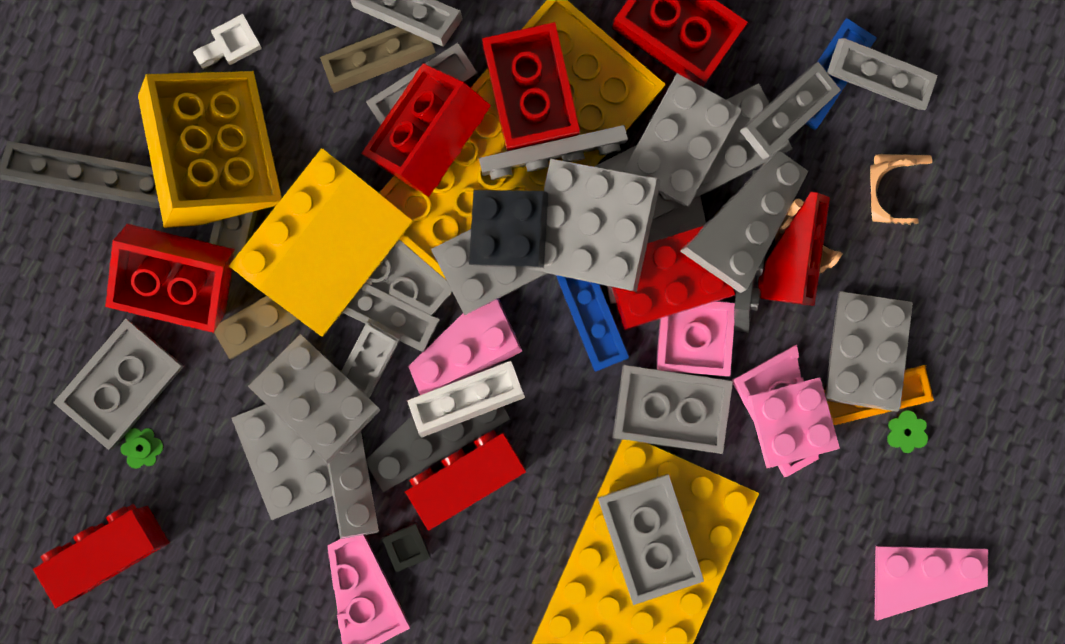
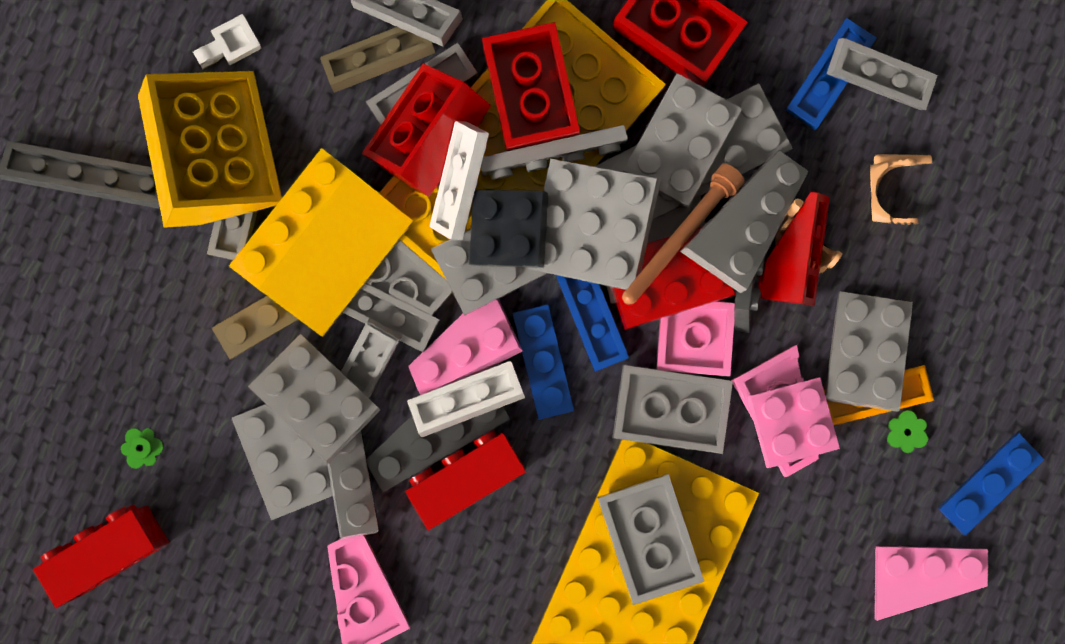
light grey plate [53,319,184,450] -> none
red brick [105,224,235,333] -> none
pearl dark grey plate [382,523,431,572] -> none
light grey plate [740,62,841,159] -> none
none -> white plate [430,121,489,240]
none -> blue plate [513,305,574,420]
none -> nougat piece [622,164,745,305]
none -> blue plate [938,433,1044,536]

